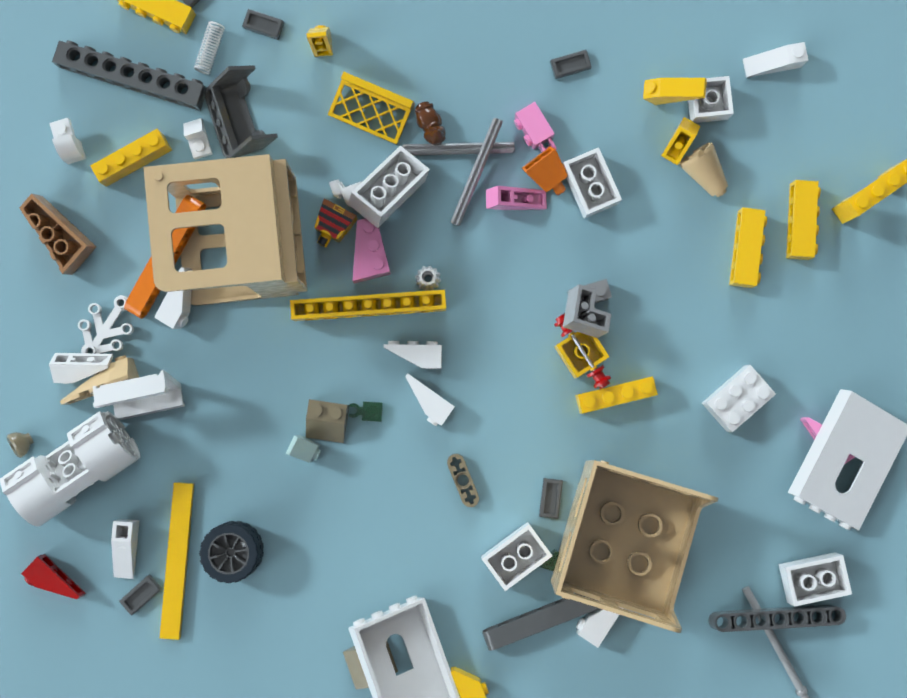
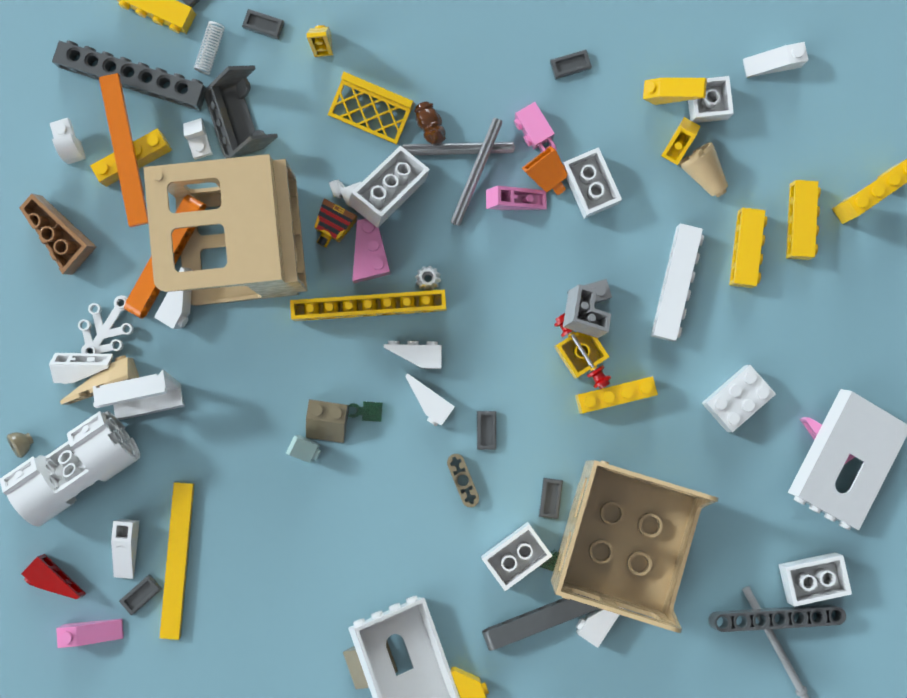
wheel [199,521,264,583] -> none
none -> bright pink slope [56,619,124,648]
none -> orange tile [99,73,148,228]
none -> dark grey tile [477,411,496,450]
none -> white brick [651,223,704,342]

